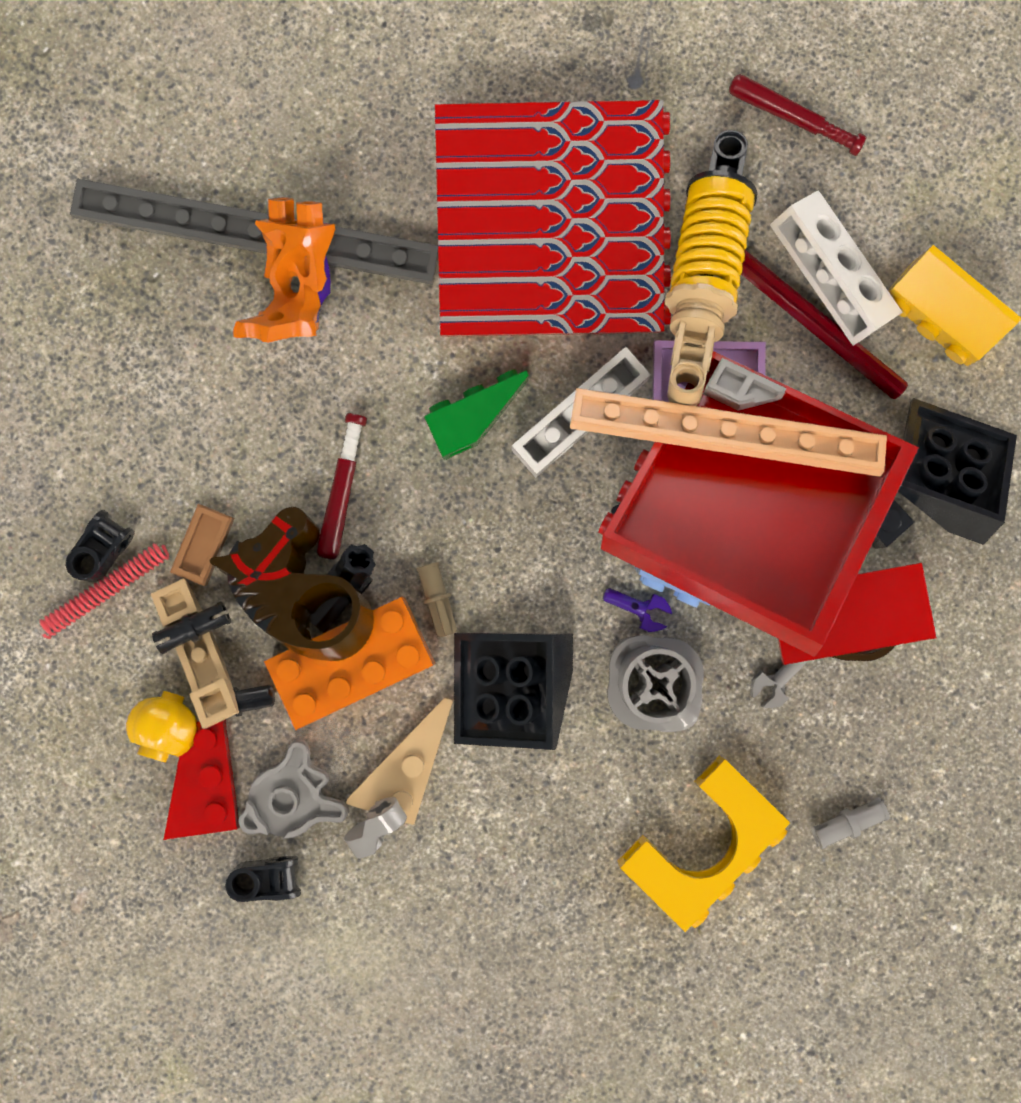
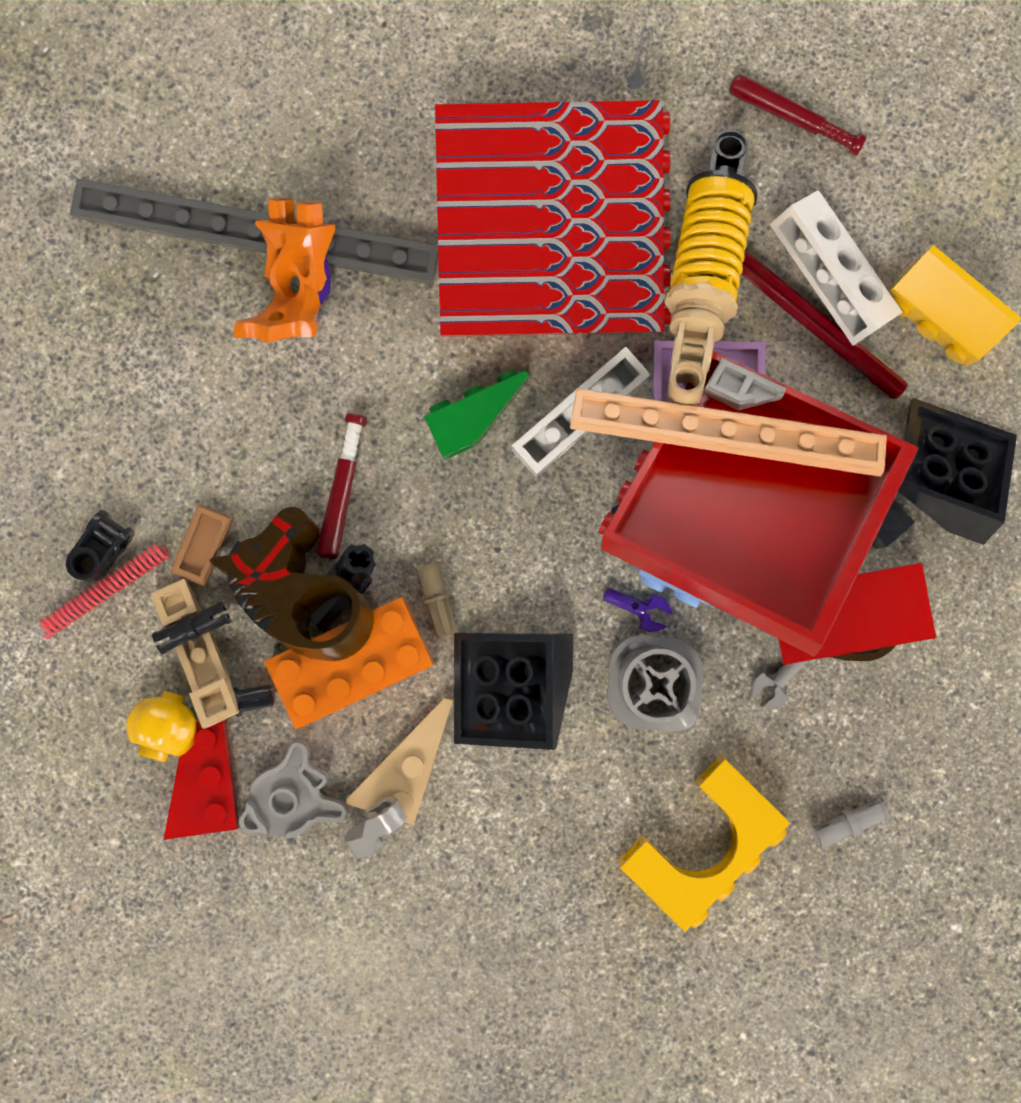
black piece [225,856,301,902] -> none

